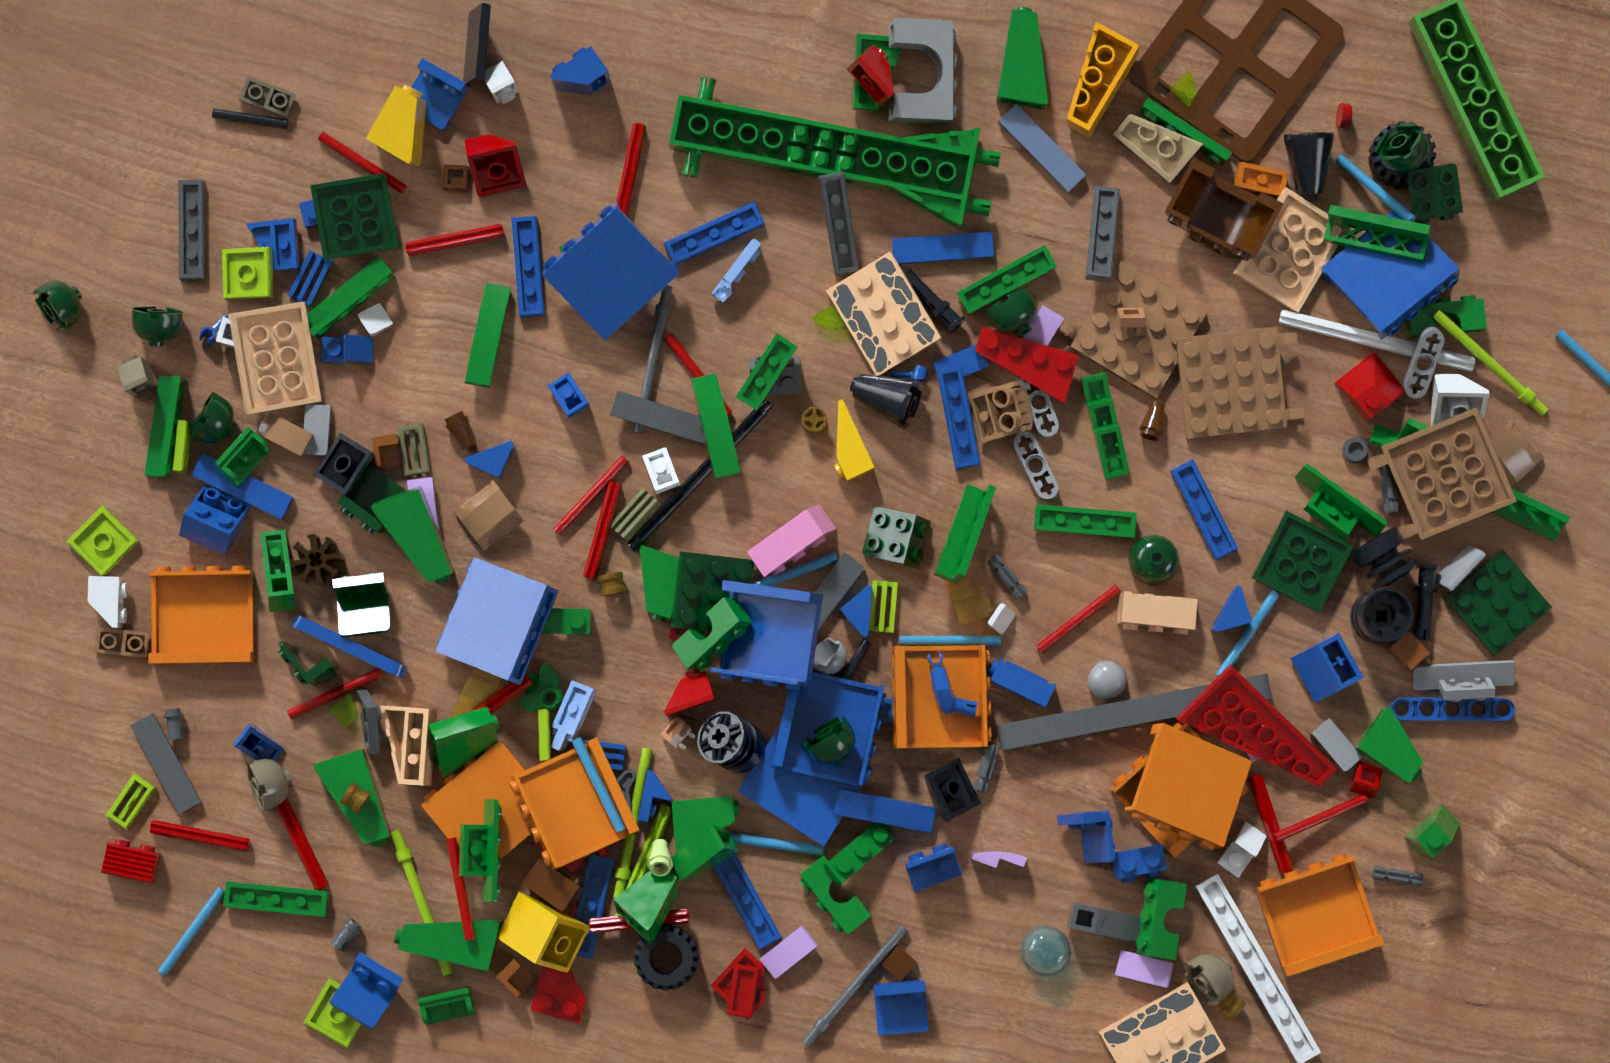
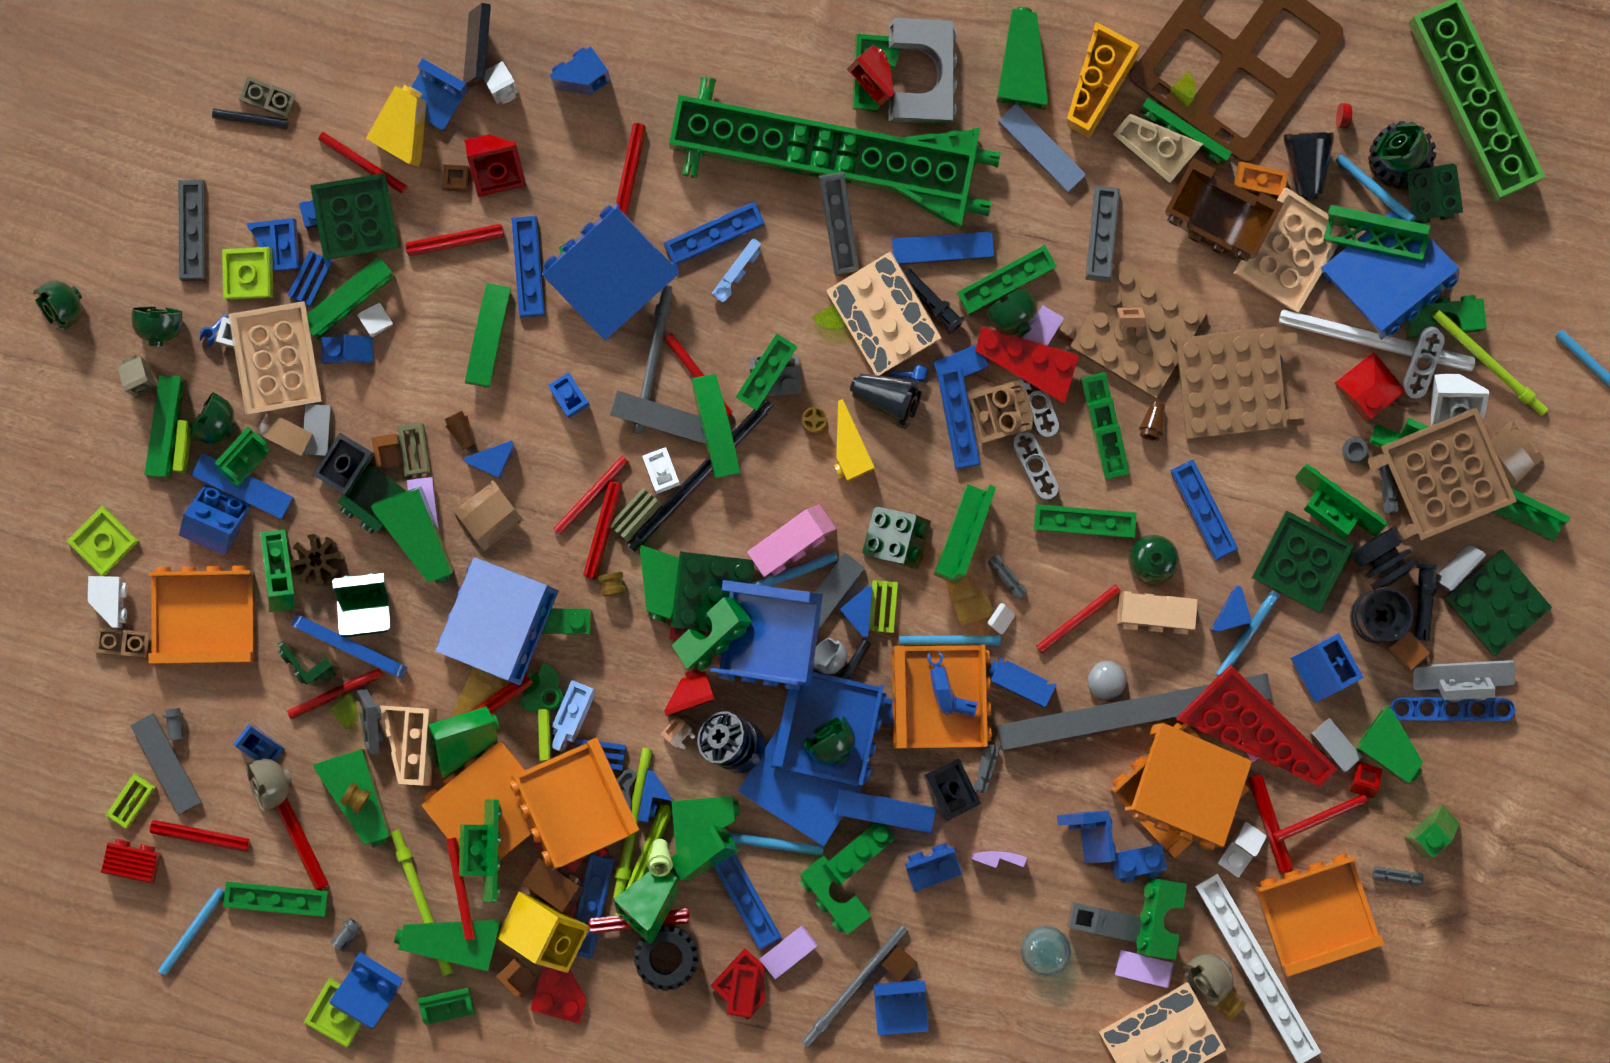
dark azure bar [571,737,626,833] -> none

